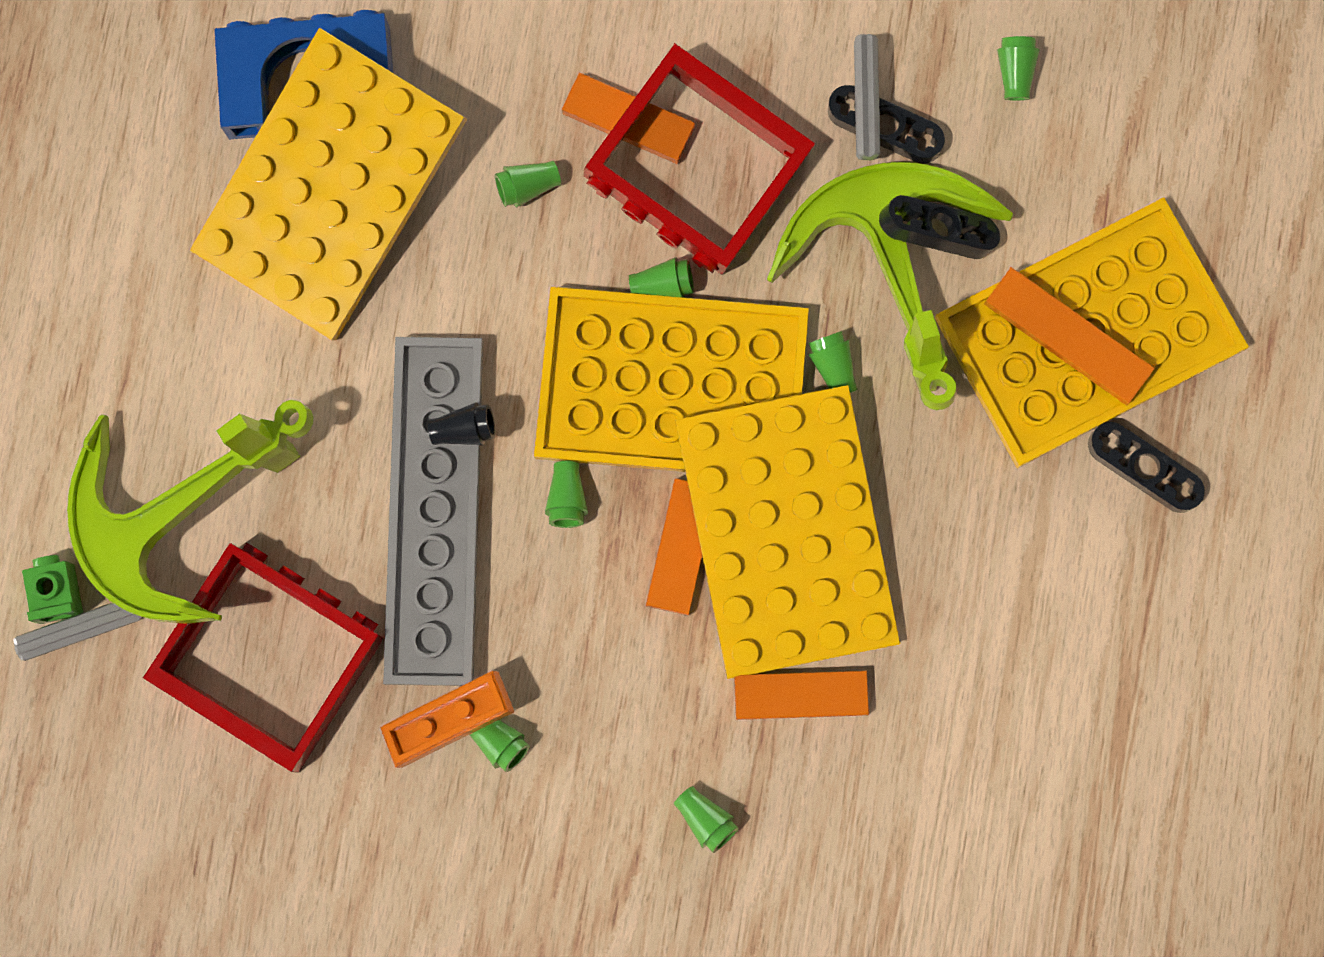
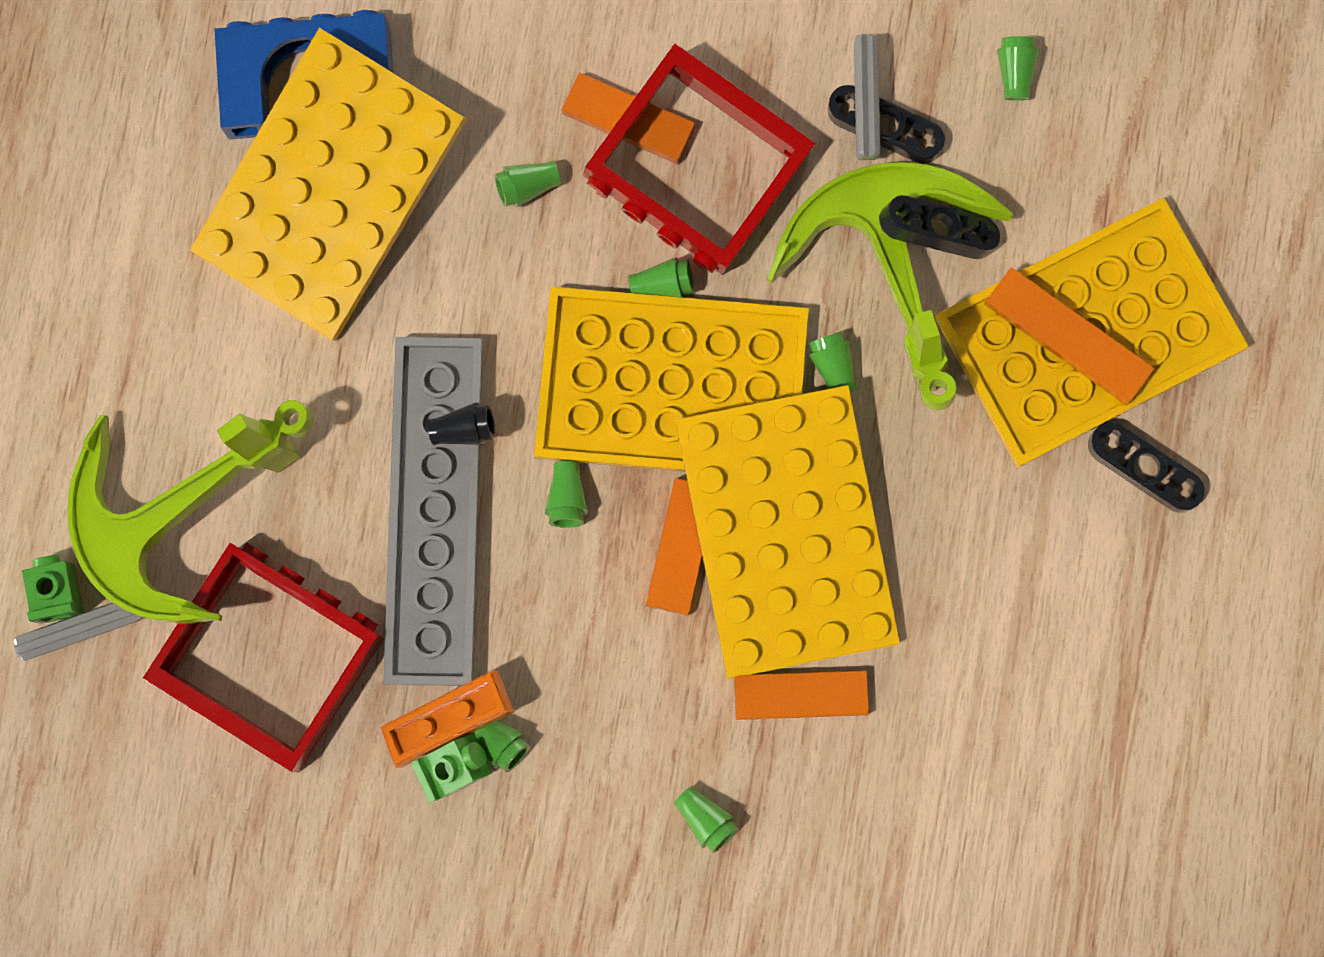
none -> bright green brick [411,733,493,803]

